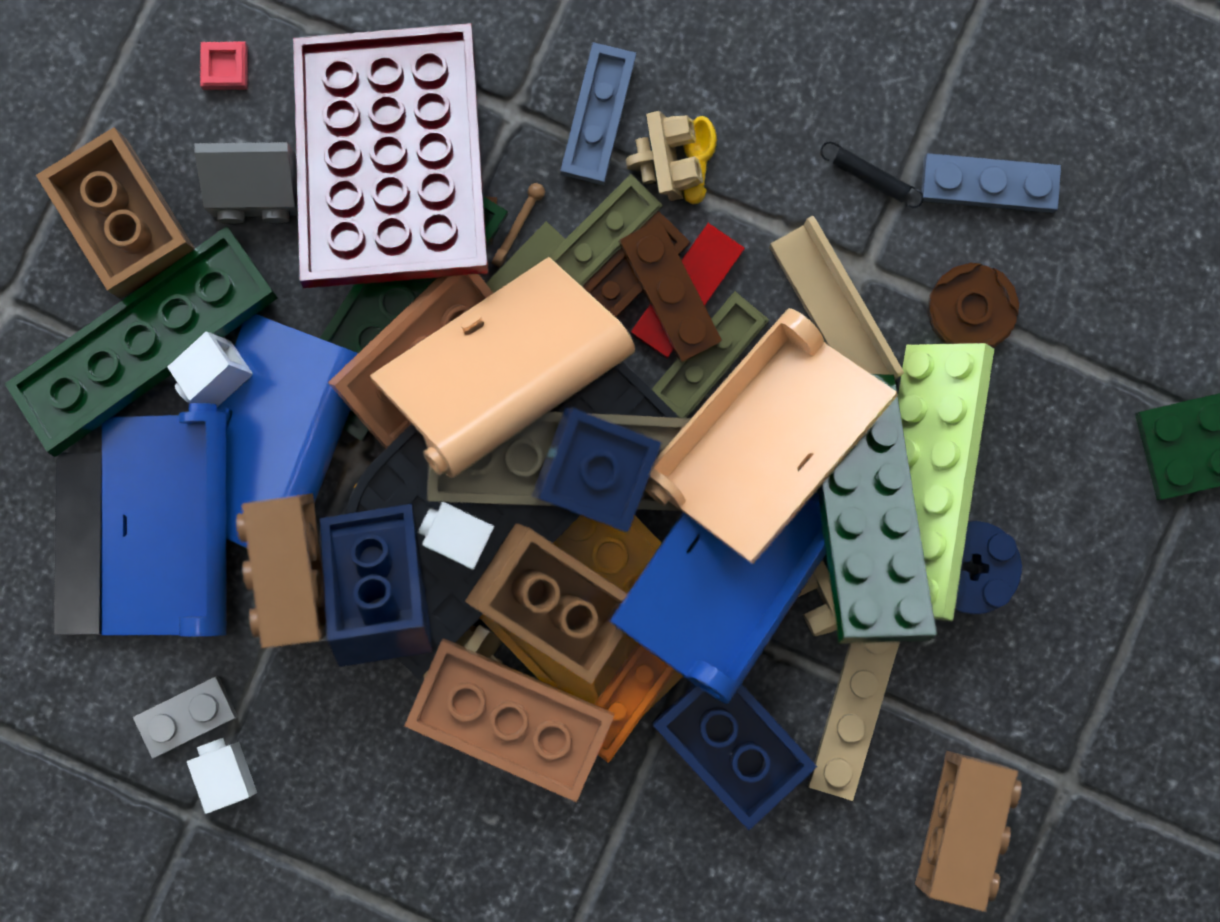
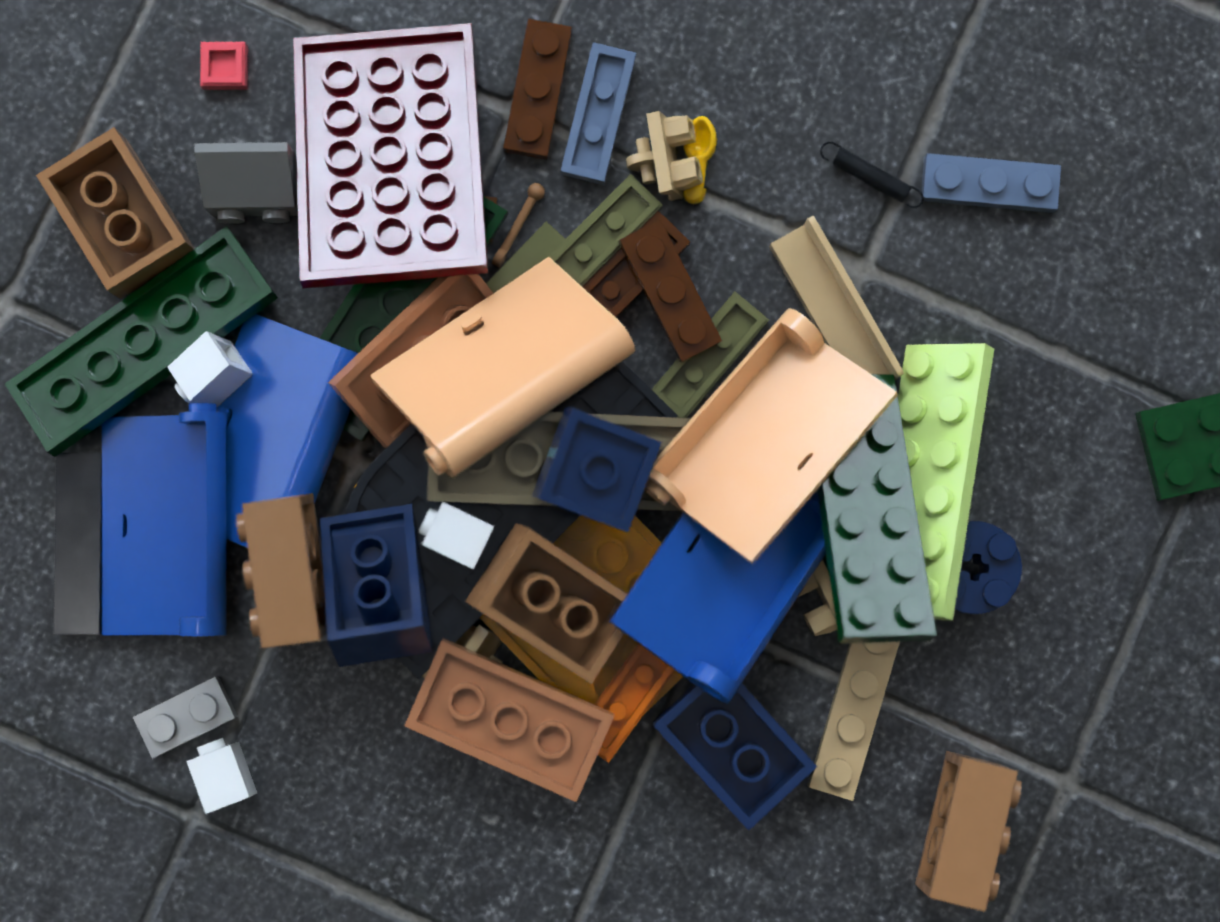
red tile [630,223,745,359] -> none
reddish brown tile [927,262,1019,348] -> none
none -> reddish brown plate [503,19,572,160]

